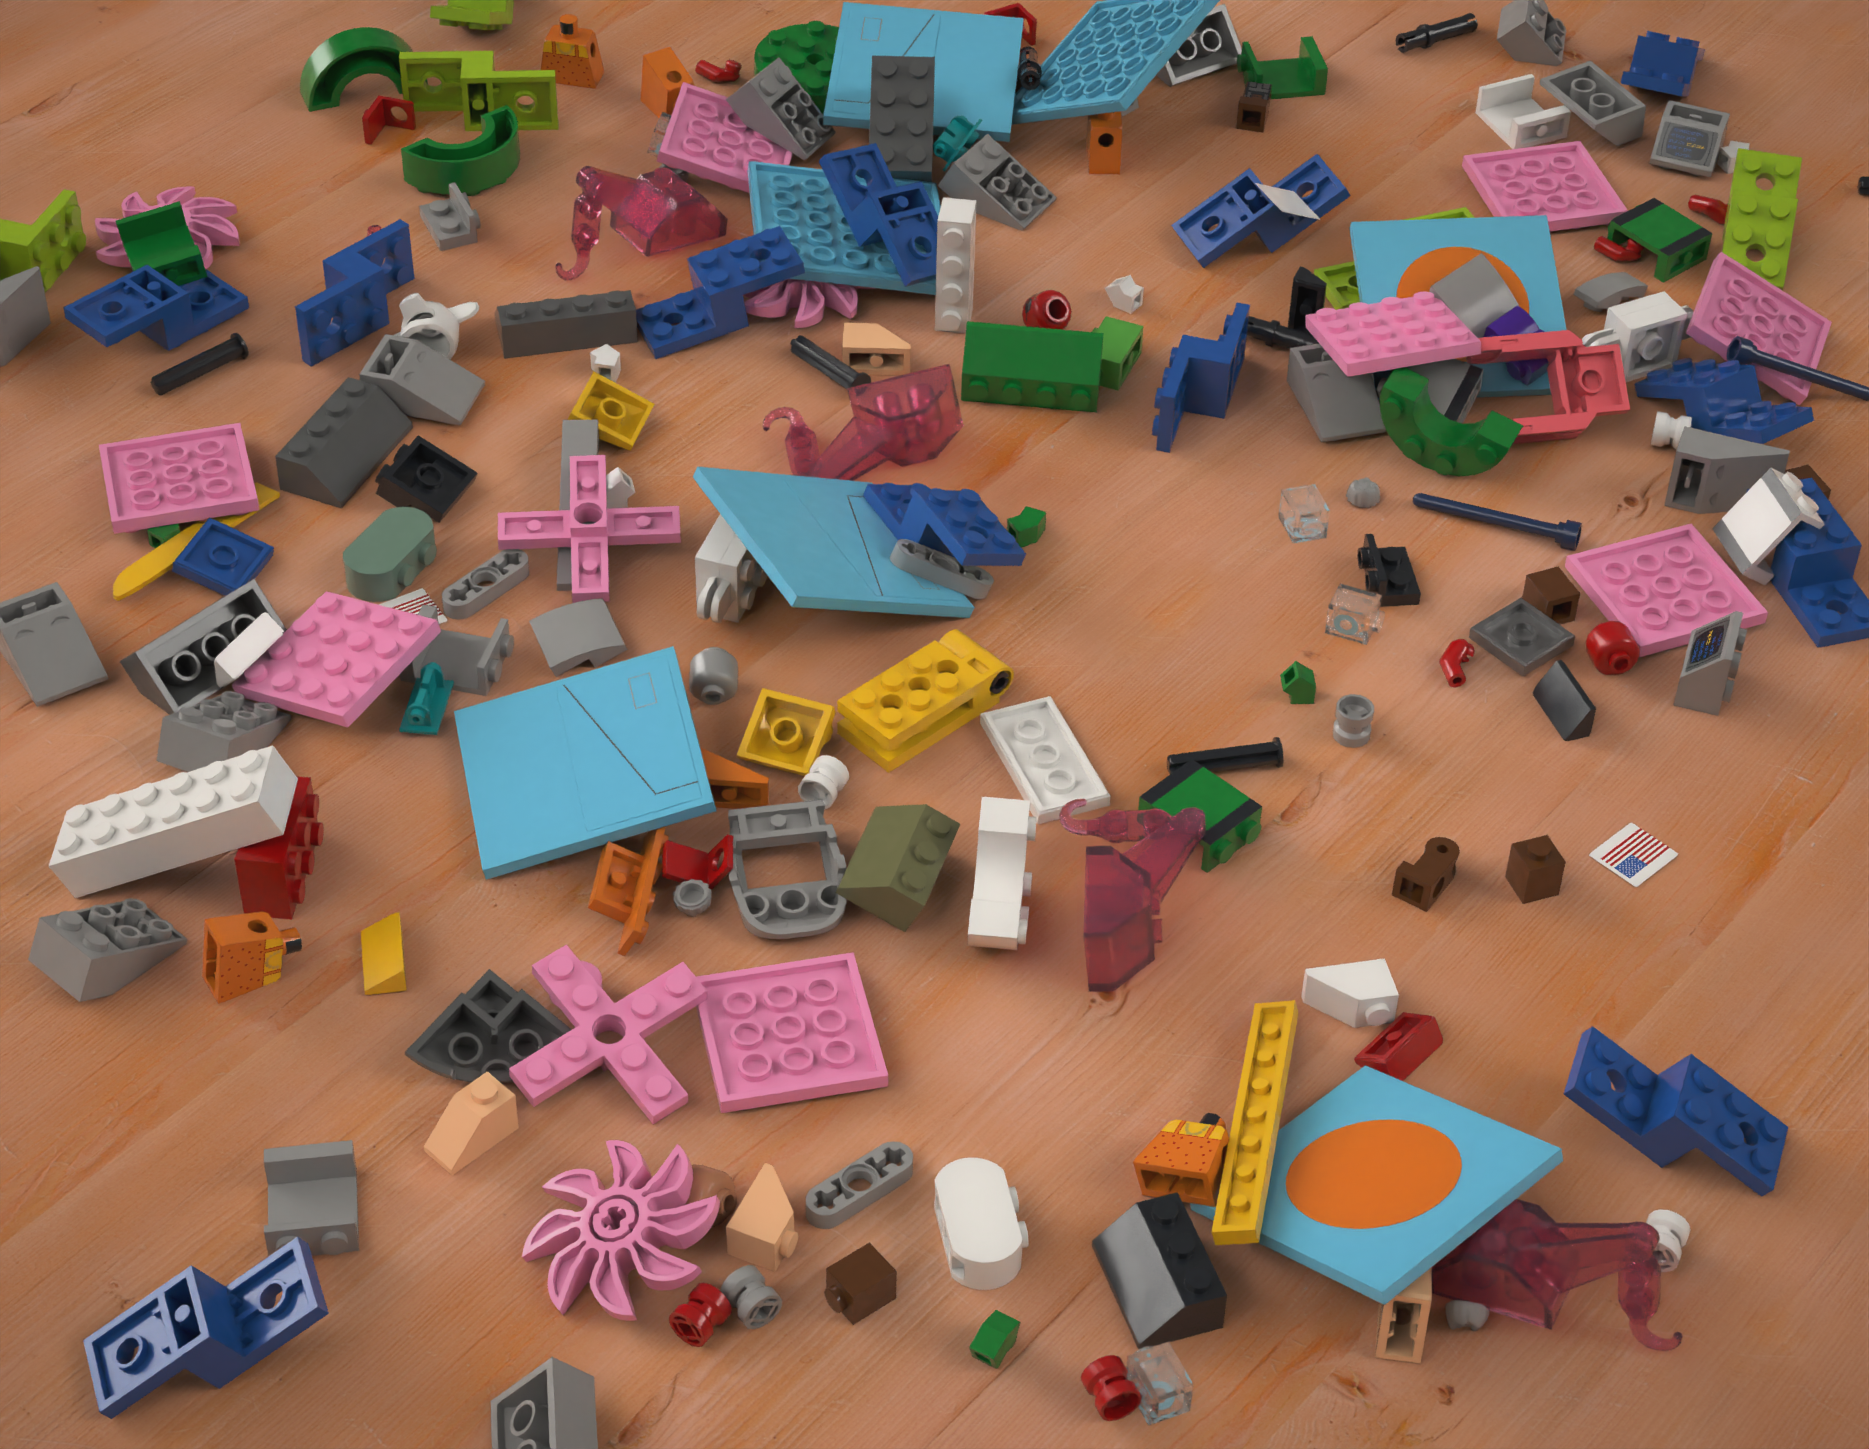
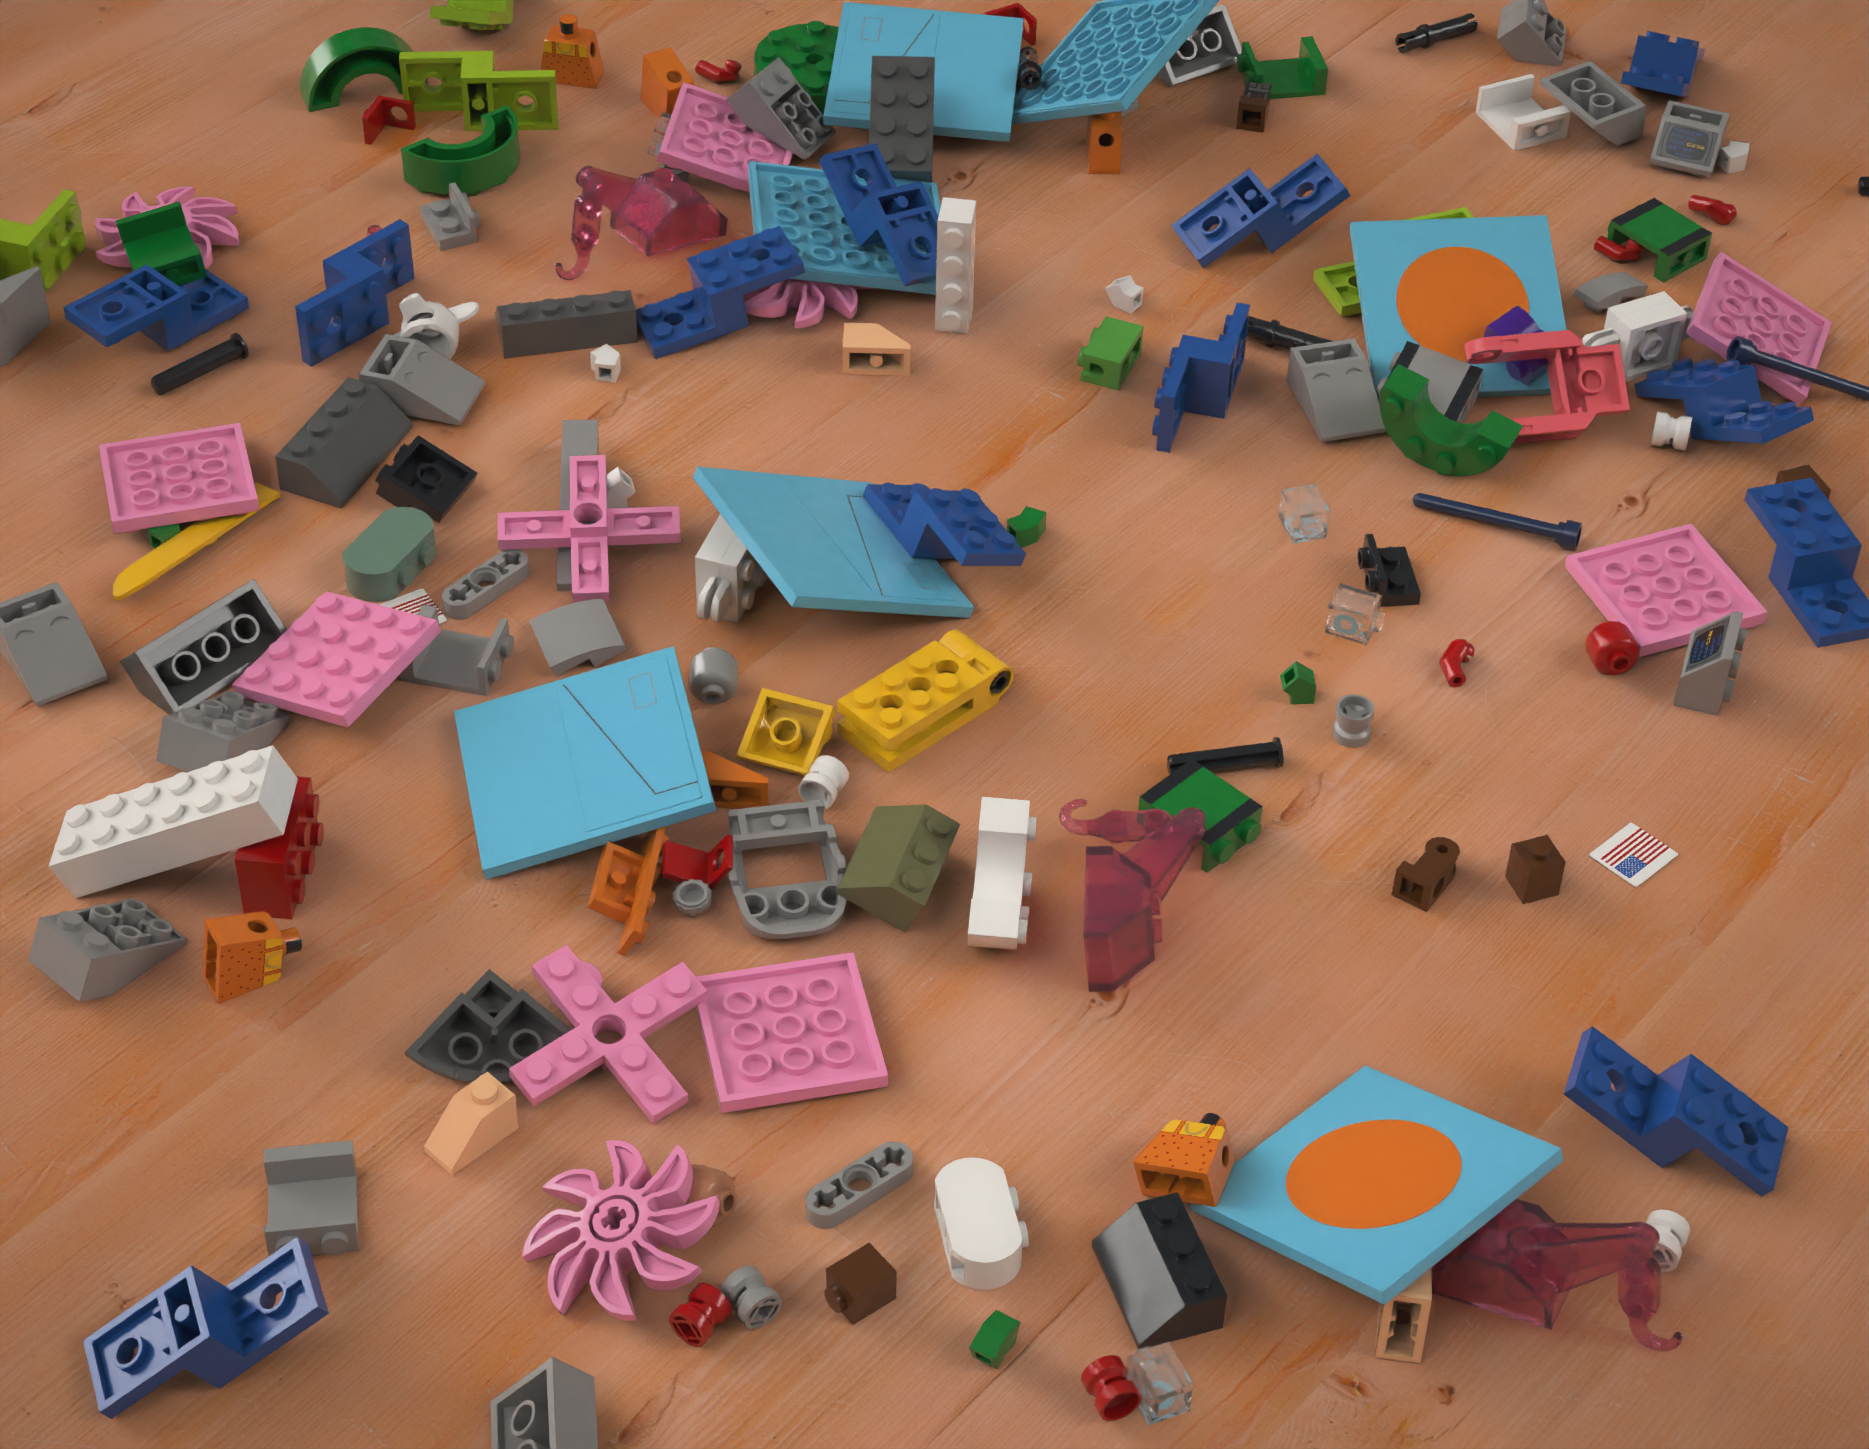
blue plate [172,517,274,596] -> none
white slope [214,612,284,688] -> none
yellow slope [361,912,407,995] -> none
teal hinge [399,662,454,735] -> none
yellow slope [567,372,655,451] -> none
light nougat slope [726,1163,798,1272] -> none
clear pink slope [763,364,964,481] -> none
black axle [790,335,871,399] -> none
light grey beam [890,539,994,599] -> none
teal hinge [933,116,982,172] -> none
light grey slope [938,134,1057,231] -> none
green slope [961,321,1104,413] -> none
white tile [980,696,1111,825] -> none
red head [1022,290,1072,330] -> none
yellow plate [1211,1000,1299,1245] -> none
white sticker [1255,183,1320,220] -> none
black slope [1288,266,1327,335] -> none
white slope [1301,959,1399,1028] -> none
bright pink plate [1305,292,1481,377] -> none
light grey piece [1346,477,1380,508] -> none
red slope [1354,1012,1443,1081] -> none
light grey slope [1429,253,1519,338] -> none
light grey piece [1446,1300,1490,1331] -> none
bright pink plate [1462,141,1628,233] -> none
flat silver plate [1469,598,1575,676] -> none
reddish brown brick [1522,566,1580,625] -> none
black slope [1533,660,1596,741] -> none
light grey slope [1664,426,1790,514] -> none
white panel [1712,468,1825,585] -> none
lime bracket [1722,148,1802,291] -> none

